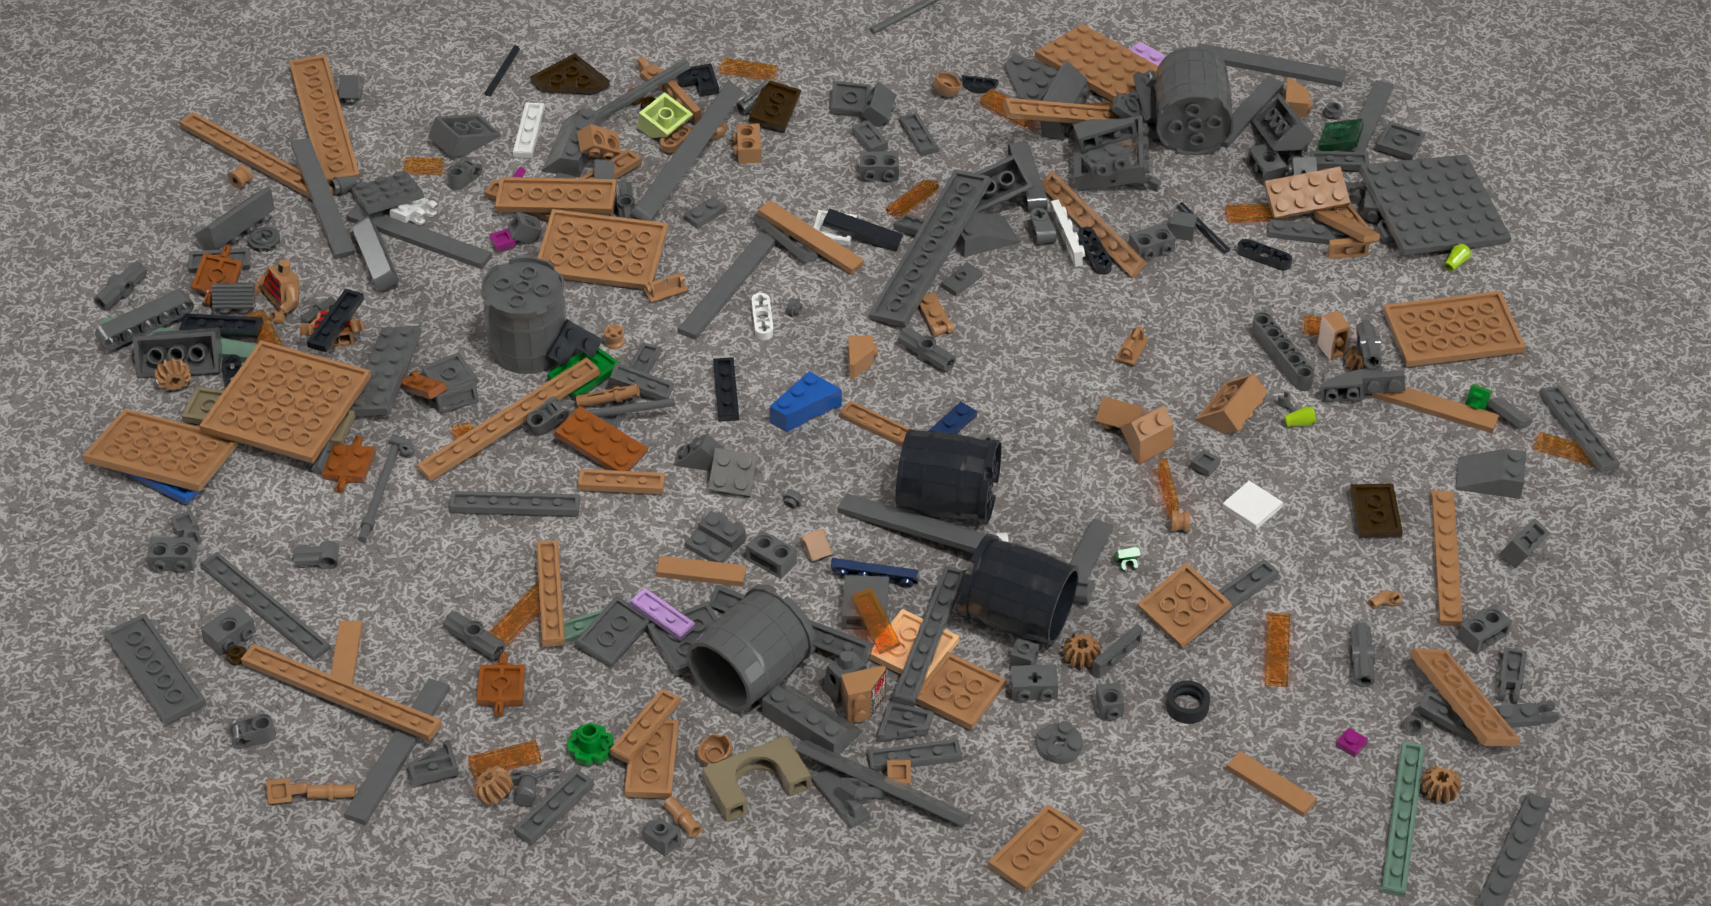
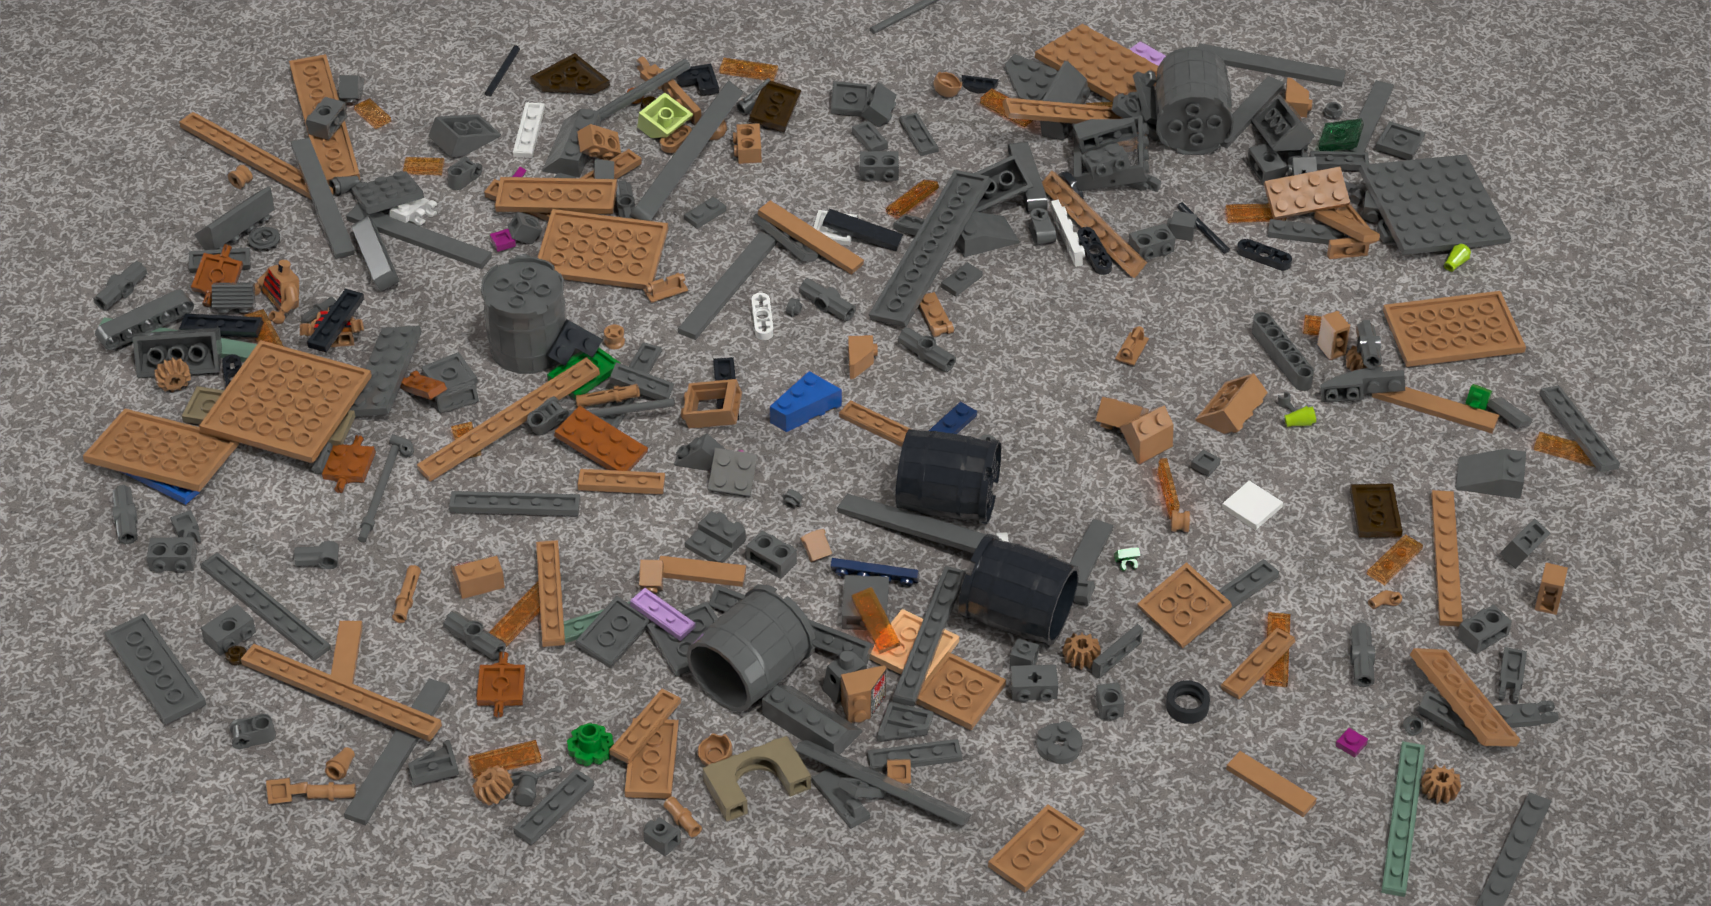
none -> dark grey piece [112,485,138,545]
none -> dark grey brick [306,97,347,140]
none -> medium nougat cone [325,747,355,780]
none -> clear orange tile [354,98,391,130]
none -> medium nougat pin [392,565,421,623]
none -> medium nougat slope [451,555,505,599]
none -> medium nougat brick [639,560,664,594]
none -> medium nougat window [681,379,742,428]
none -> dark grey piece [799,278,856,321]
none -> black tile [1058,171,1084,199]
none -> medium nougat tile [1221,628,1295,700]
none -> clear orange tile [1367,534,1423,586]
none -> medium nougat brick [1535,563,1568,615]

